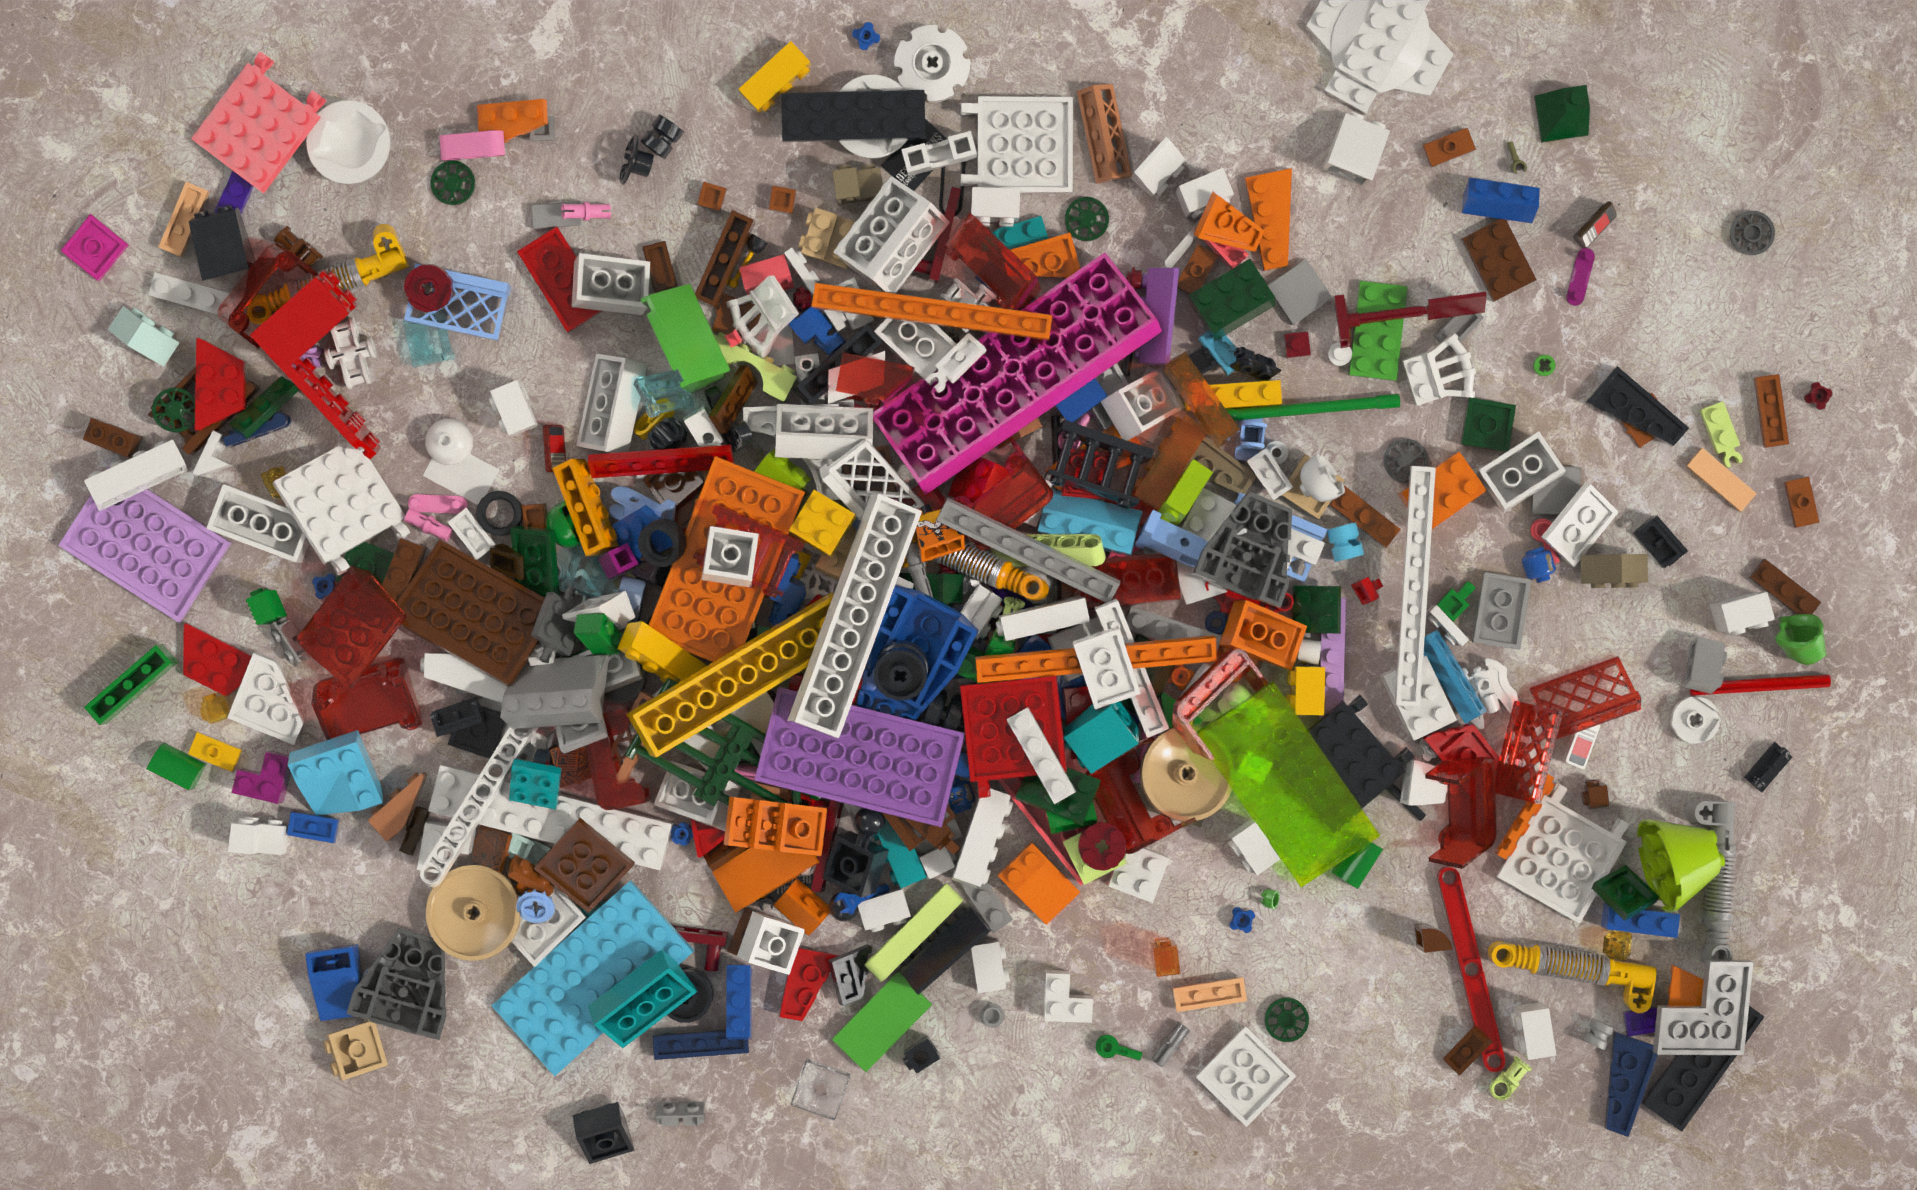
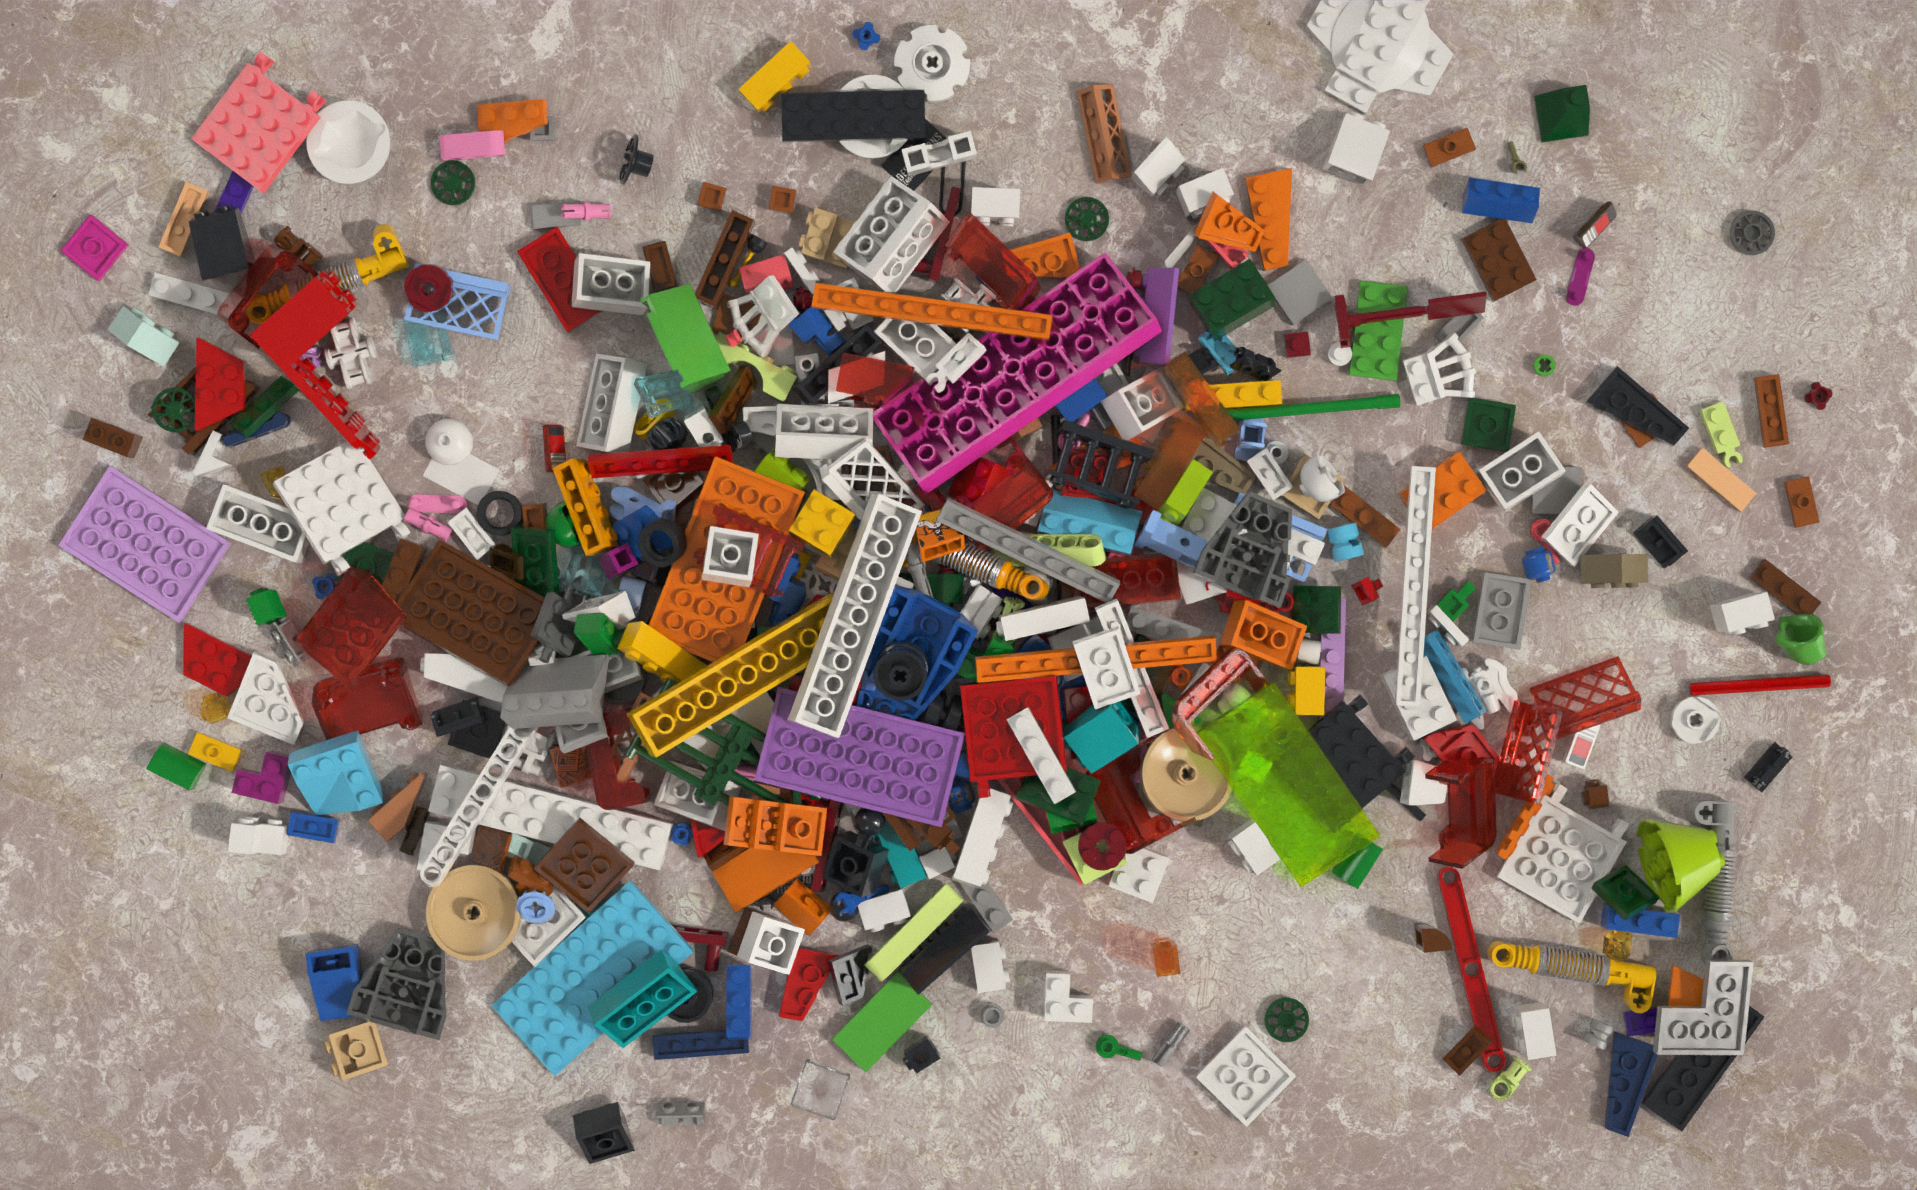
white brick [84,440,188,511] -> none
green brick [84,644,178,725] -> none
white brick [489,380,538,436] -> none
teal plate [509,749,561,810] -> none
black wheel [640,114,684,159] -> none
dark tan brick [832,164,883,205] -> none
white plate [961,96,1073,193] -> none
teal hinge [981,216,1048,253] -> none
orange slope [997,841,1080,925] -> none
light nougat plate [1173,977,1247,1012] -> none
dark blue plate [1205,611,1228,635] -> none
blue plate [1229,907,1255,933] -> none
bright green hinge [1260,889,1280,909] -> none
dark grey wheel [1384,439,1428,483] -> none
light grey brick [1684,636,1727,694] -> none

